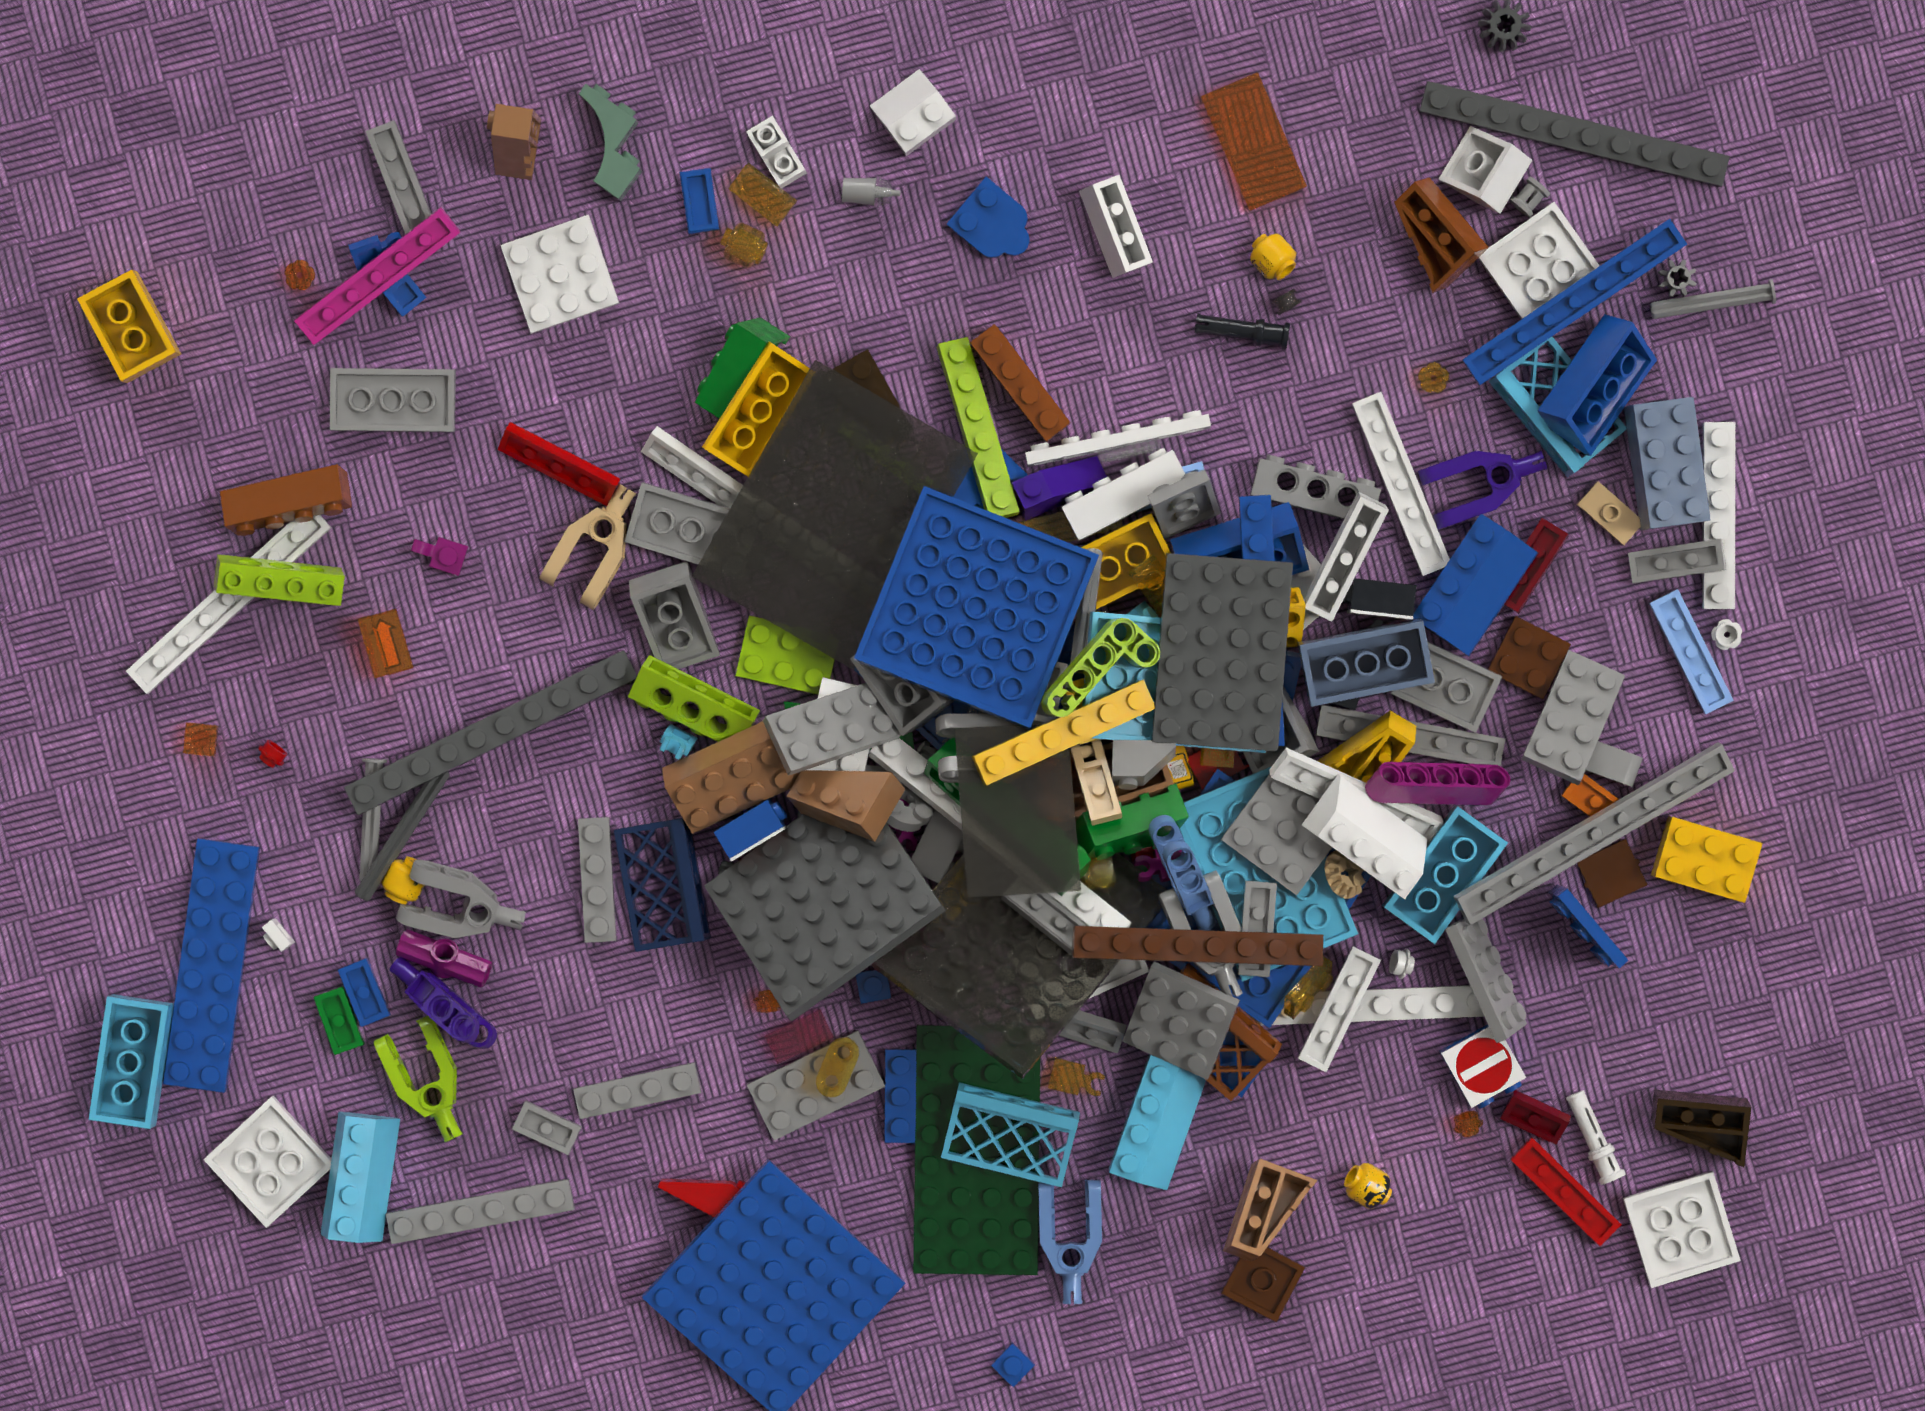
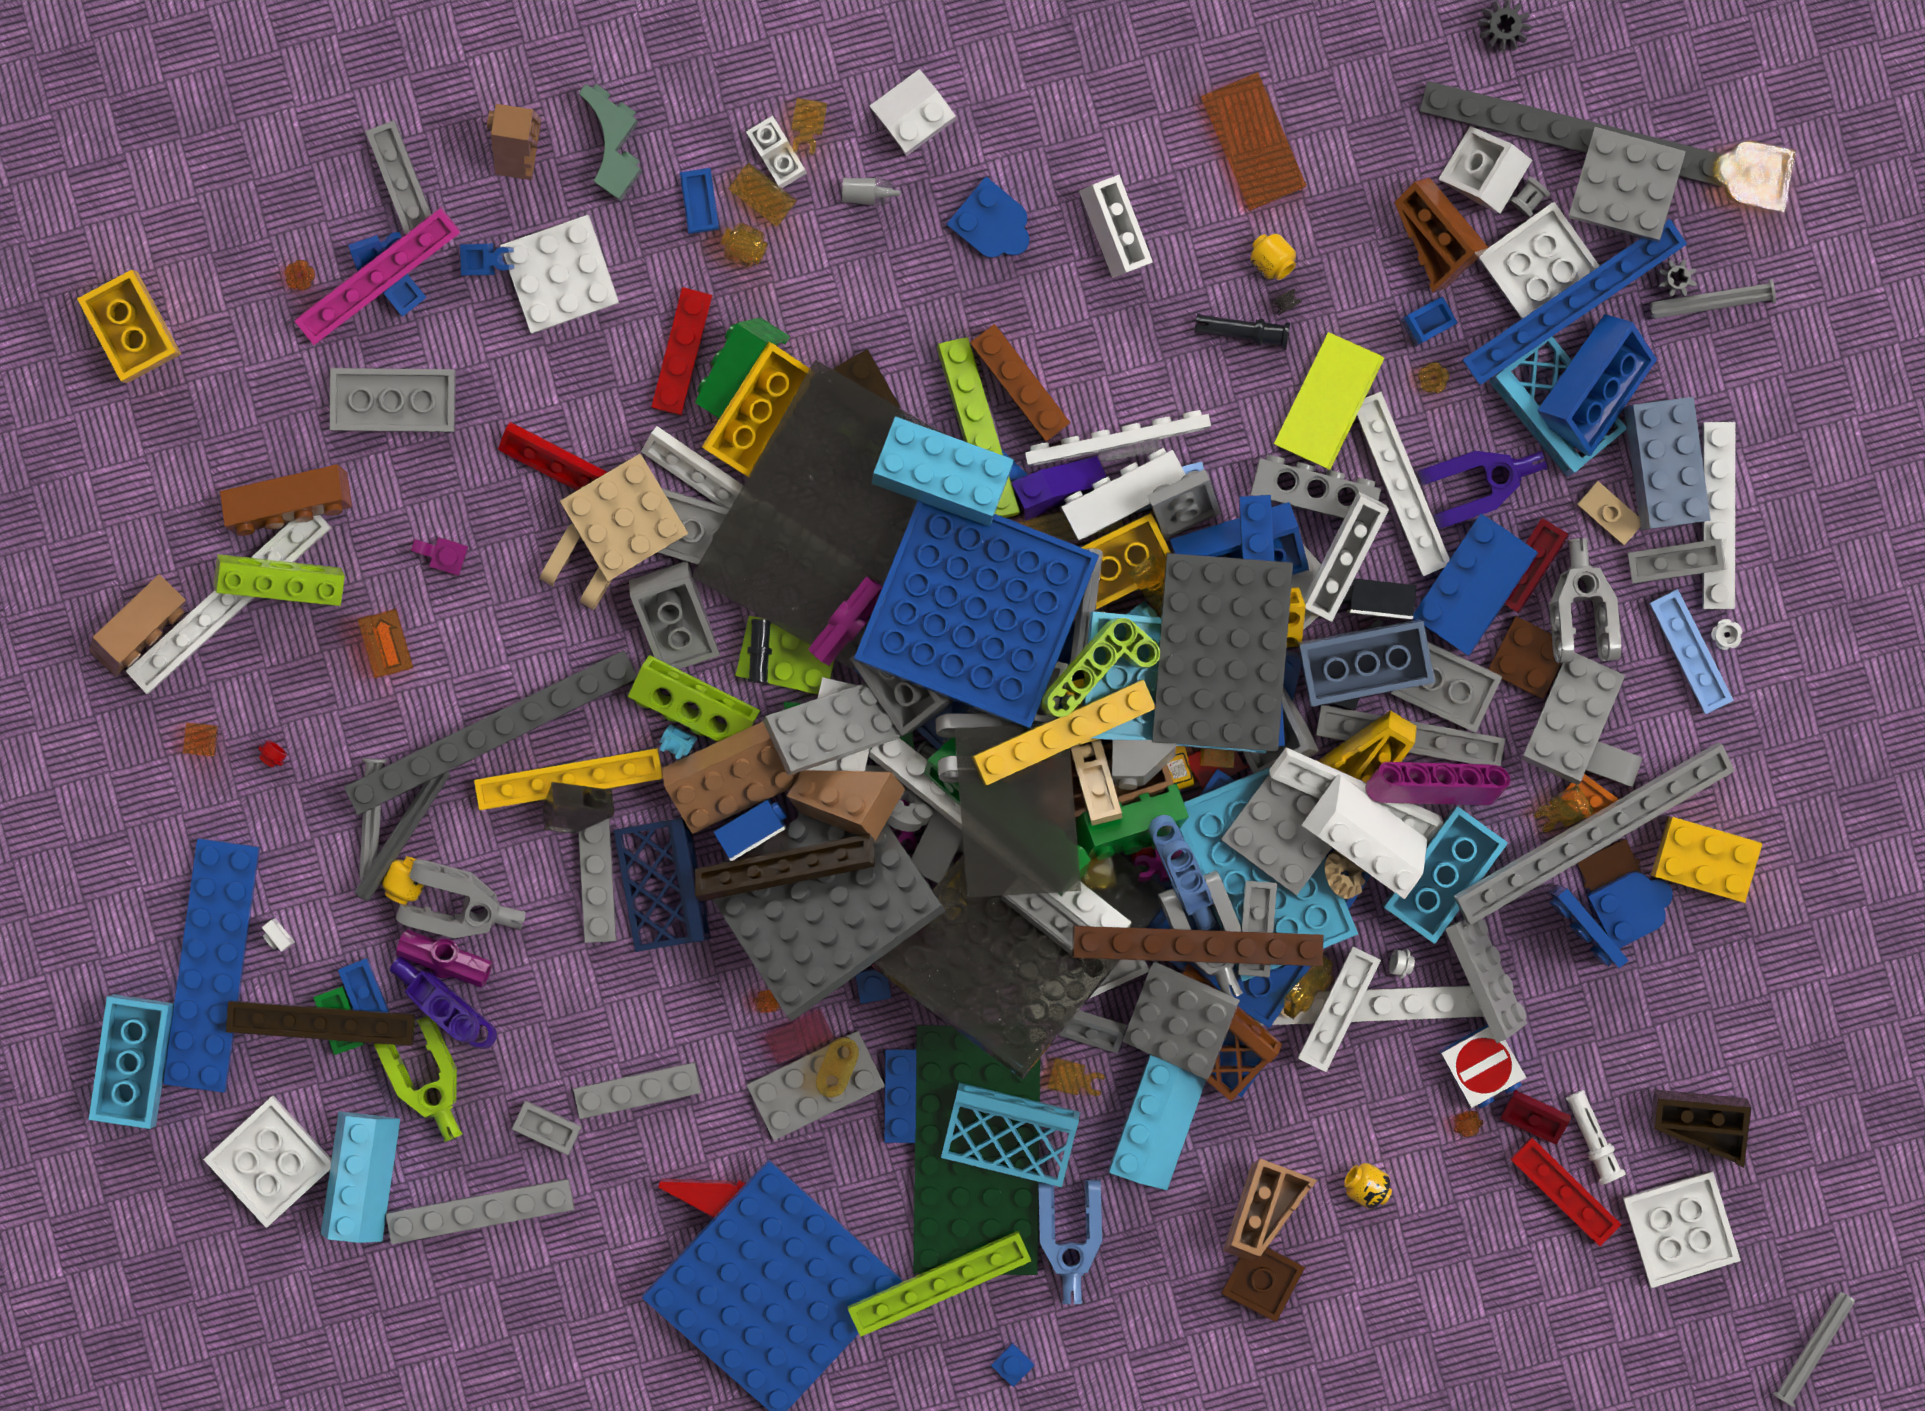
none -> medium nougat wedge [89,574,186,677]
none -> dark brown plate [226,1000,415,1046]
none -> blue plate [460,243,514,276]
none -> yellow plate [474,748,663,811]
none -> clear smoke slope [543,782,614,834]
none -> tan plate [560,453,688,582]
none -> red plate [651,287,713,416]
none -> dark brown plate [695,833,875,902]
none -> black pin [747,619,772,683]
none -> clear yellow plate [791,98,827,156]
none -> magenta piece [808,576,883,666]
none -> lime plate [848,1231,1031,1337]
none -> medium azure brick [872,416,1014,527]
none -> neon yellow tile [1274,332,1384,470]
none -> blue slope [1400,296,1458,347]
none -> clear yellow plate [1534,785,1594,832]
none -> light grey piece [1549,538,1622,663]
none -> light grey plate [1569,127,1686,242]
none -> blue plate [1586,871,1673,949]
none -> clear yellow plate [1713,141,1796,212]
none -> light grey axle [1773,1292,1855,1407]

